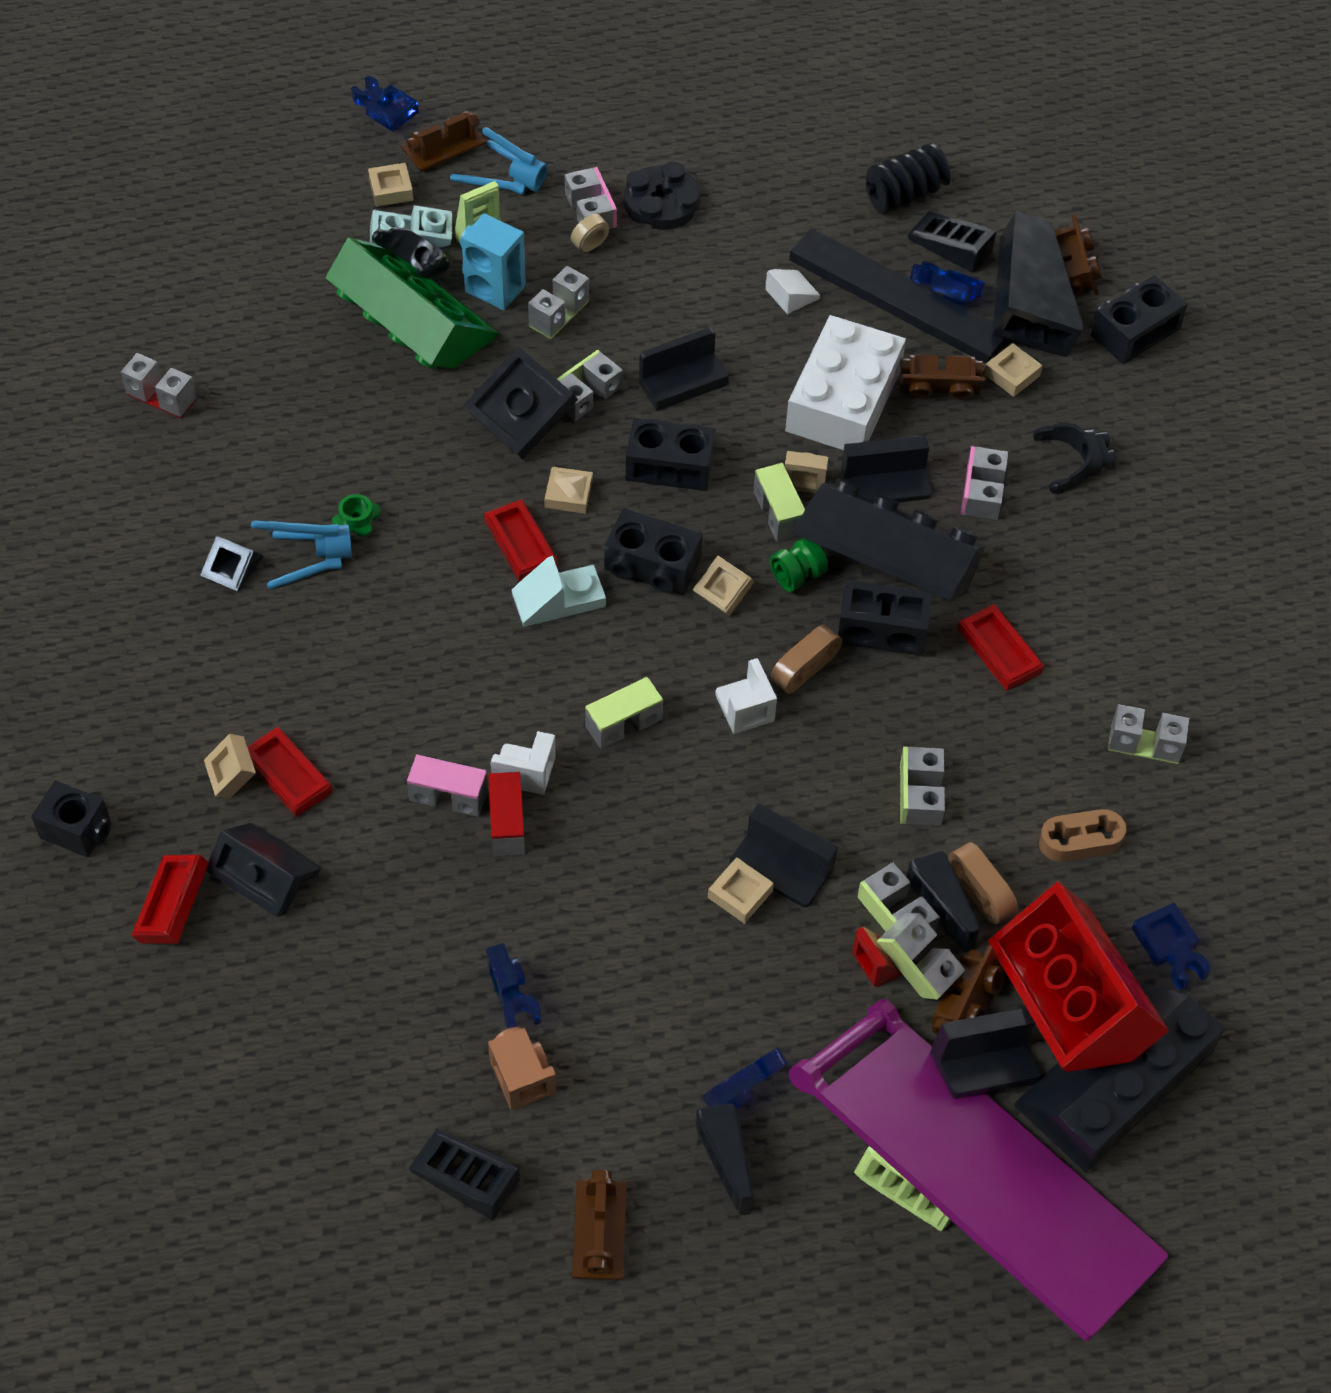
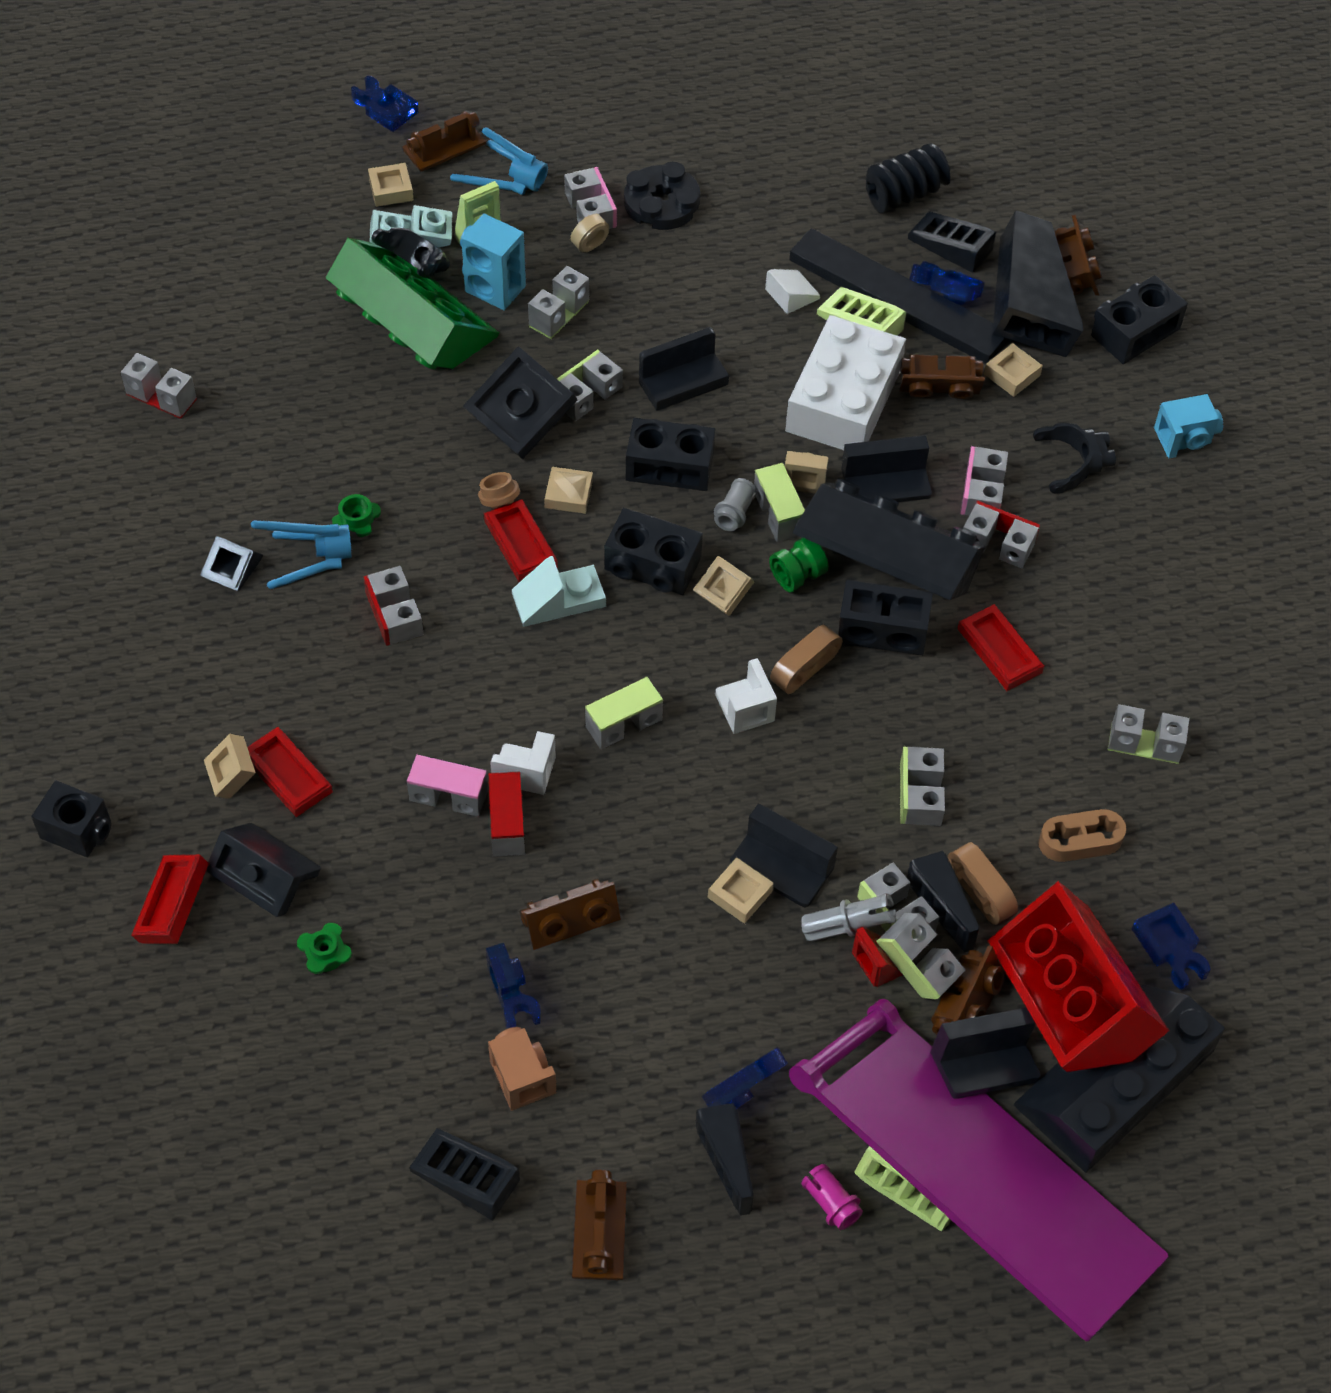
none -> green plate [297,923,352,974]
none -> flat silver piece [363,566,423,646]
none -> medium nougat plate [478,472,520,509]
none -> reddish brown hinge [520,879,621,950]
none -> light grey pin [714,478,757,531]
none -> light grey axle [801,893,896,942]
none -> dark pink pin [801,1164,863,1230]
none -> yellowish green slope [817,287,906,336]
none -> flat silver piece [963,501,1040,568]
none -> medium azure brick [1154,394,1223,459]

